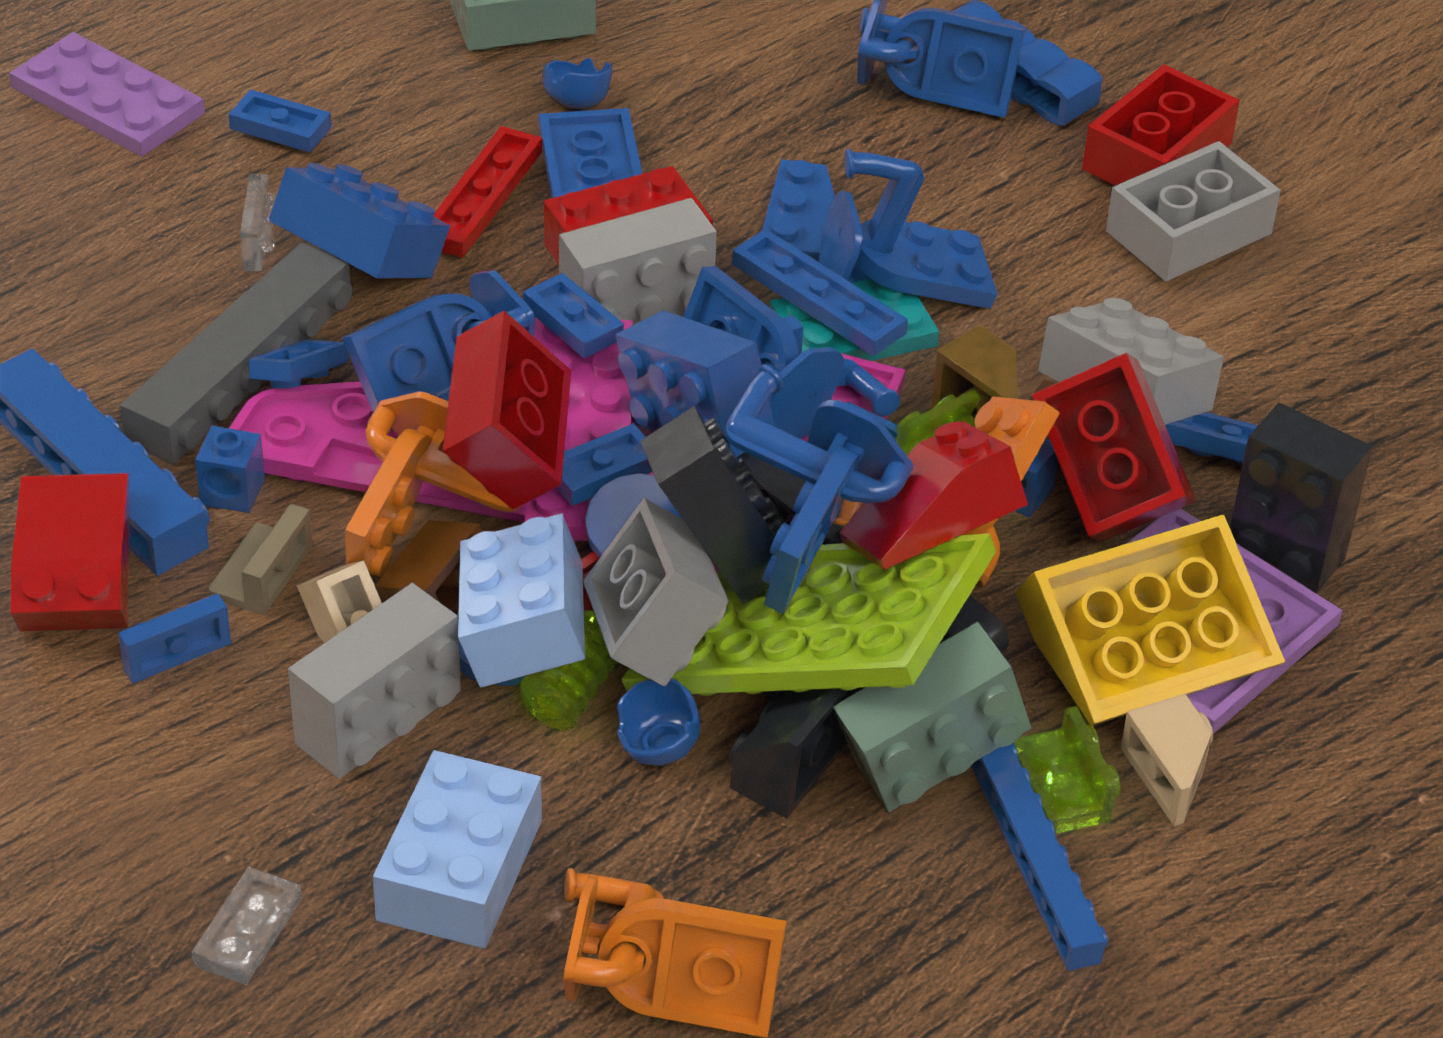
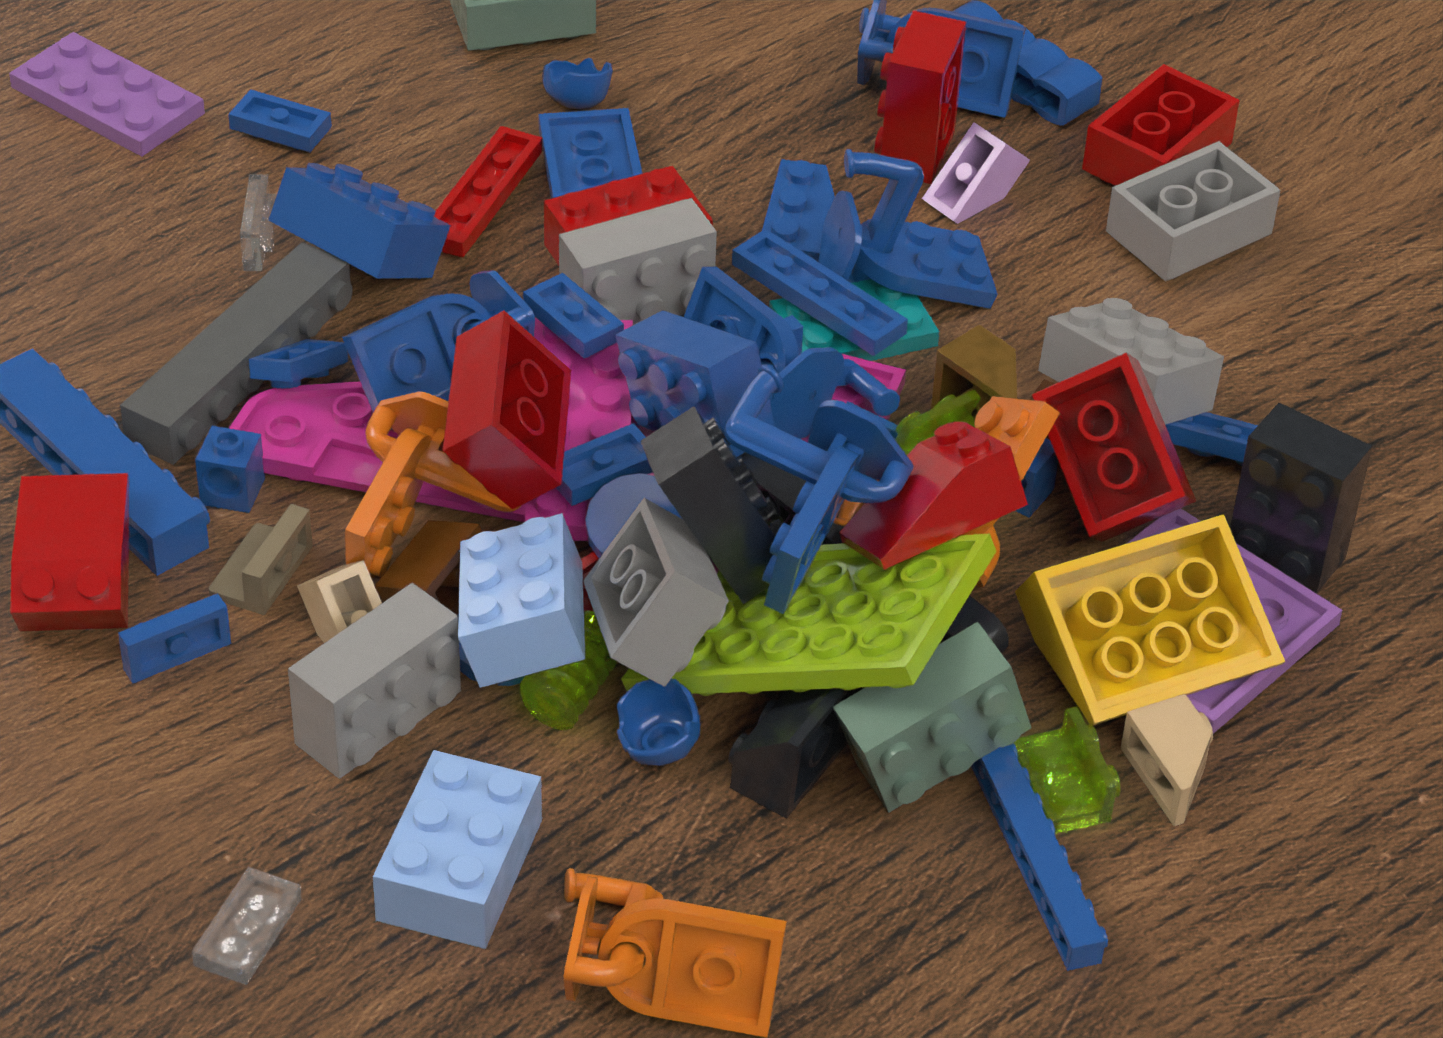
none -> red brick [874,10,966,184]
none -> lavender slope [922,122,1030,224]

